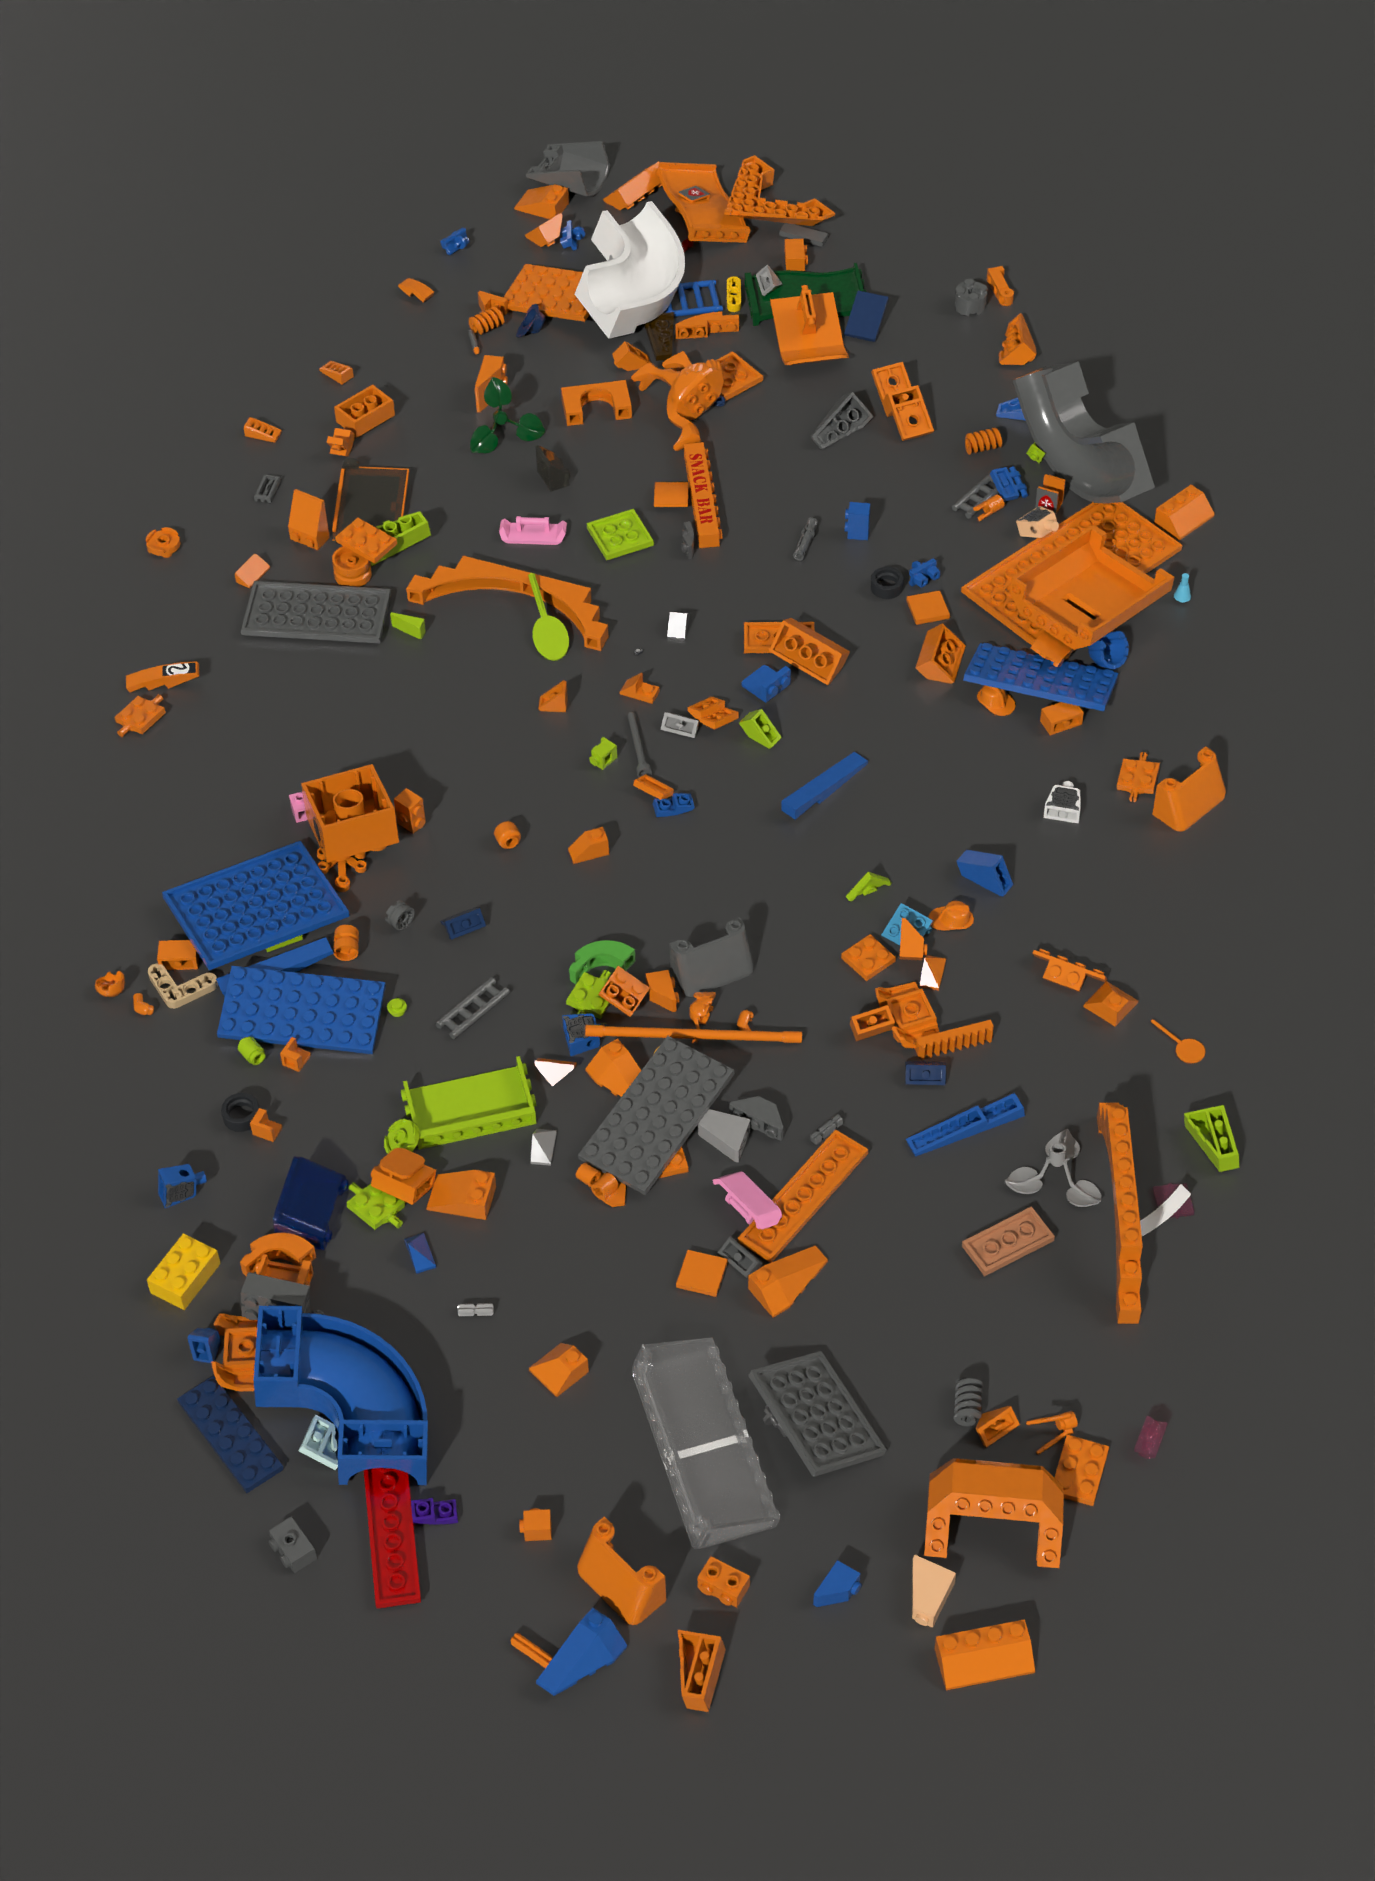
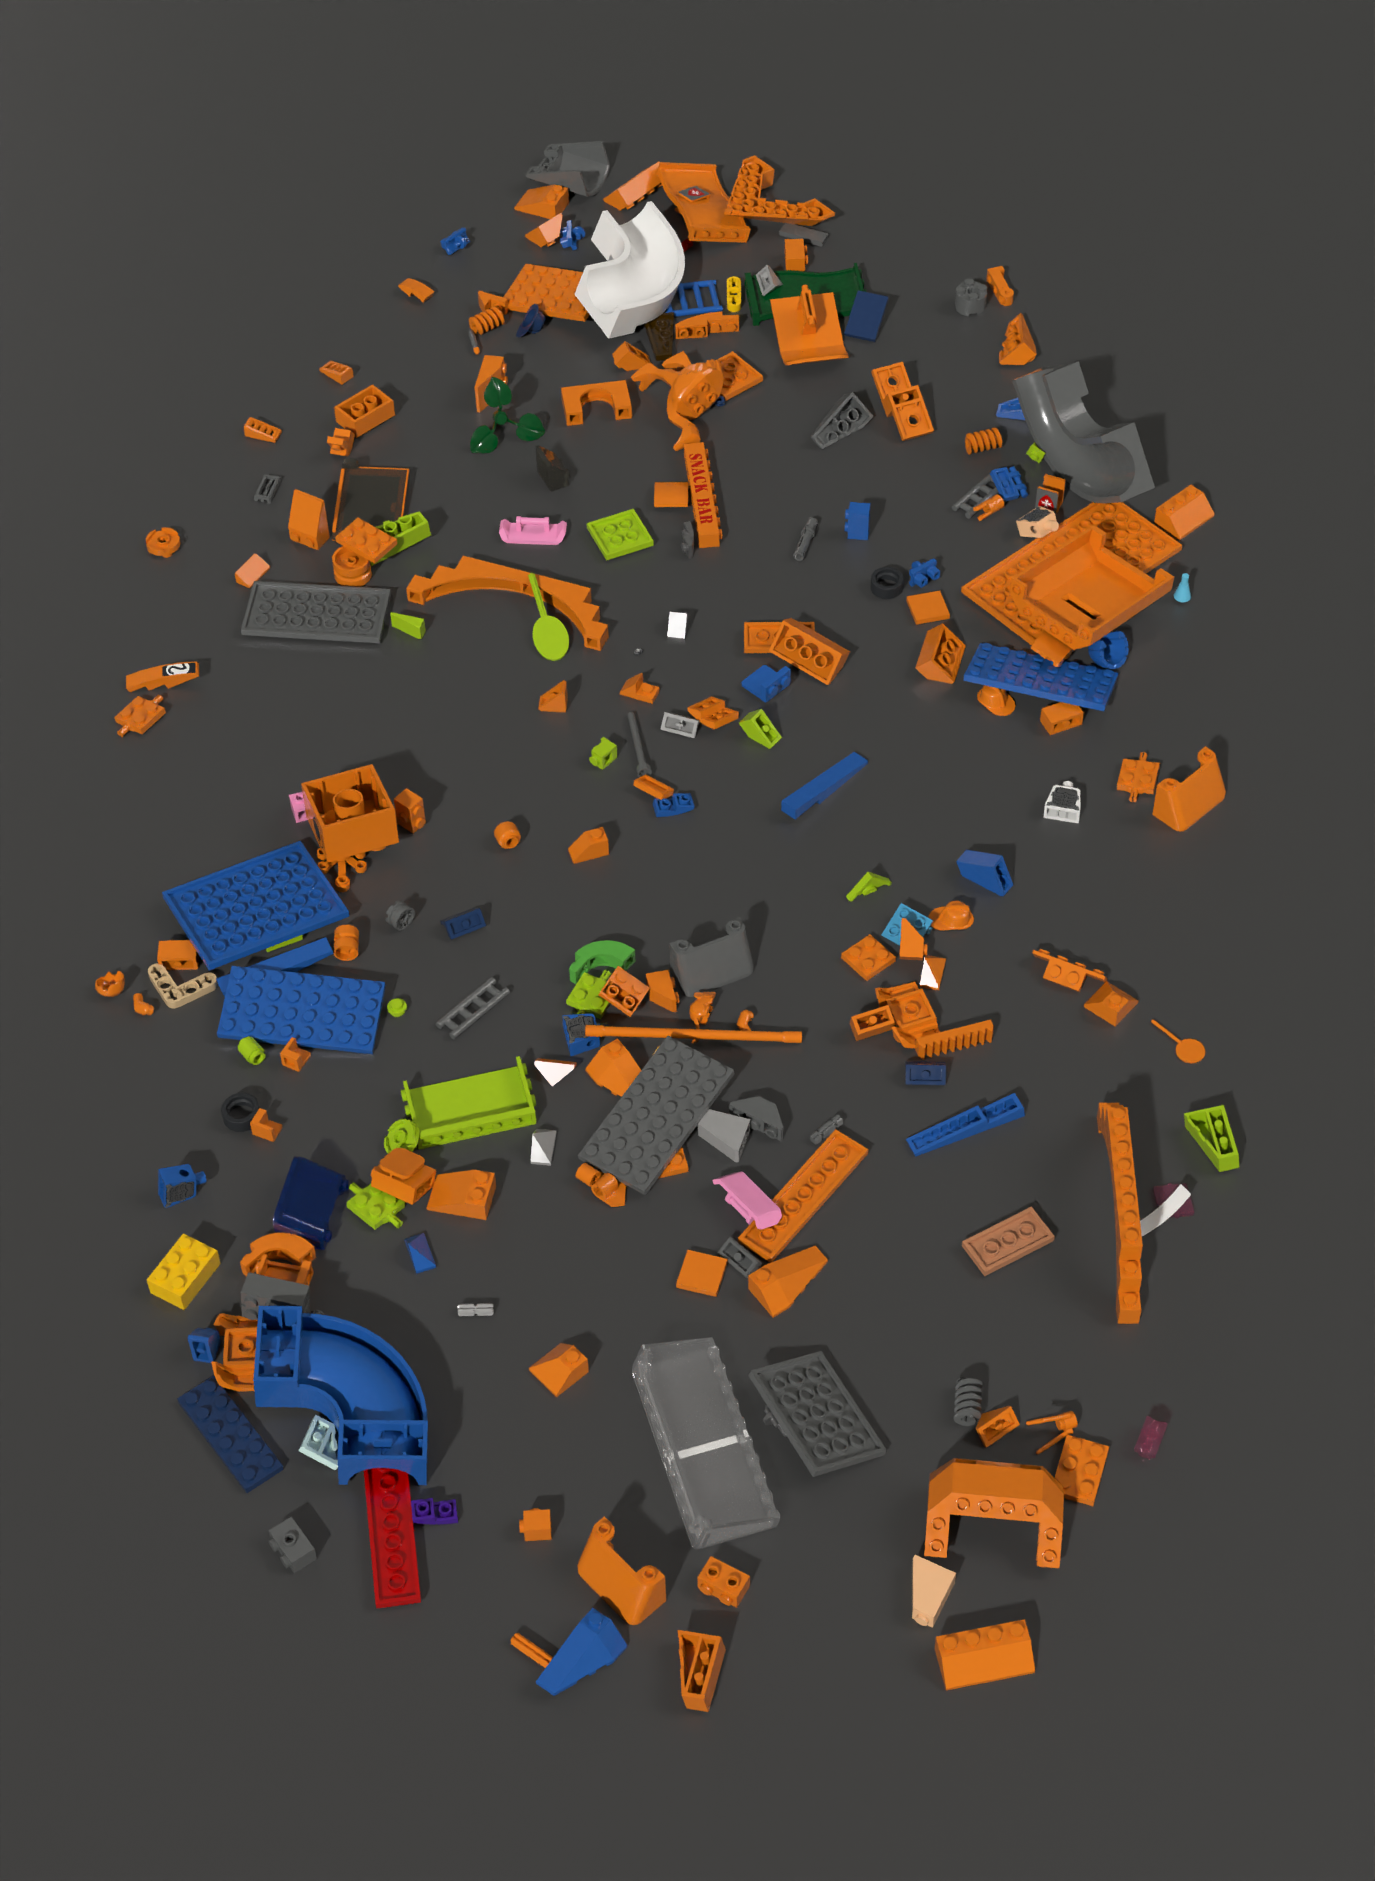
blue slope [813,1560,862,1607] -> none
light grey plant [1005,1129,1102,1207] -> none

